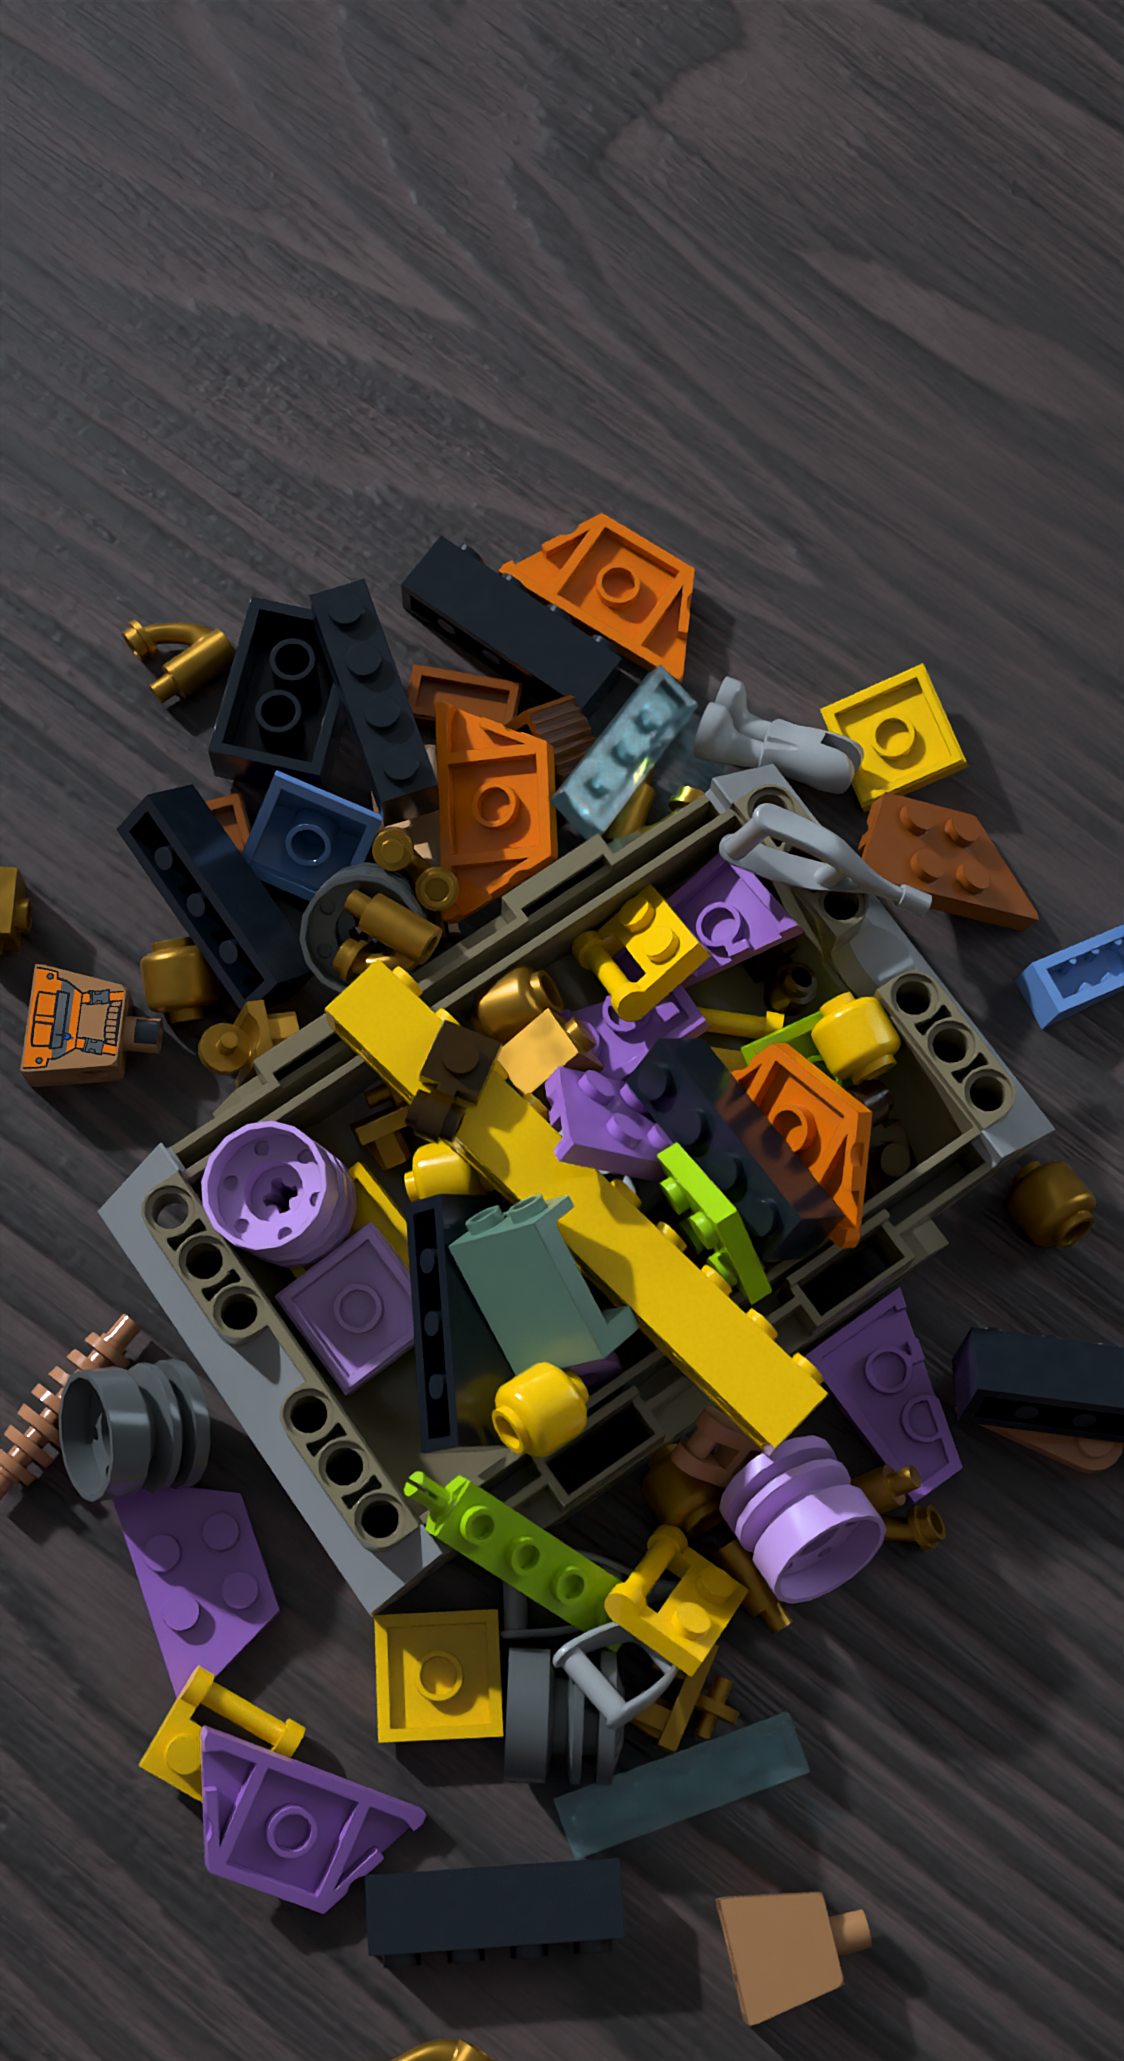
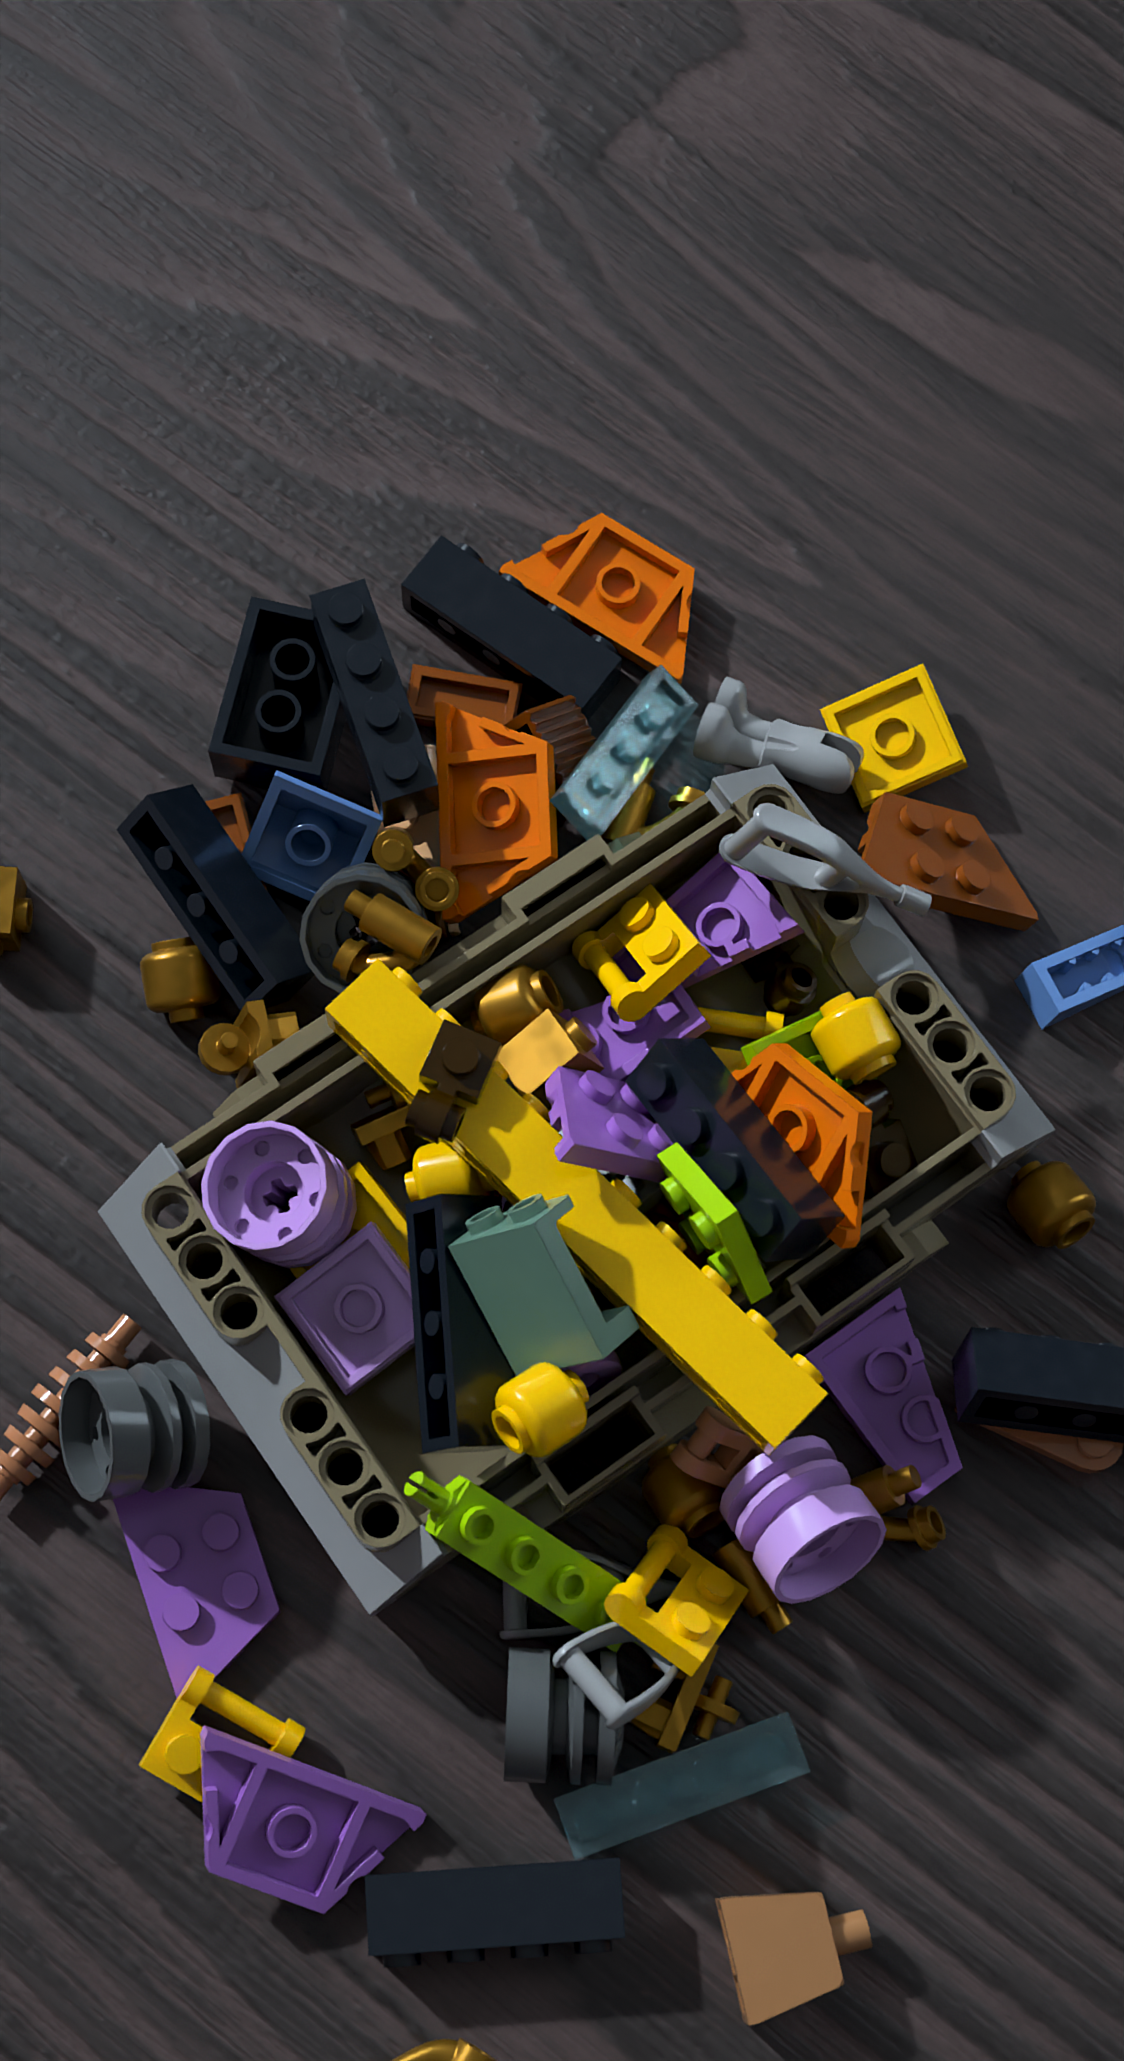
torso [20,964,163,1087] -> none
pearl gold plant [121,619,236,704] -> none
yellow plate [374,1609,503,1743] -> none

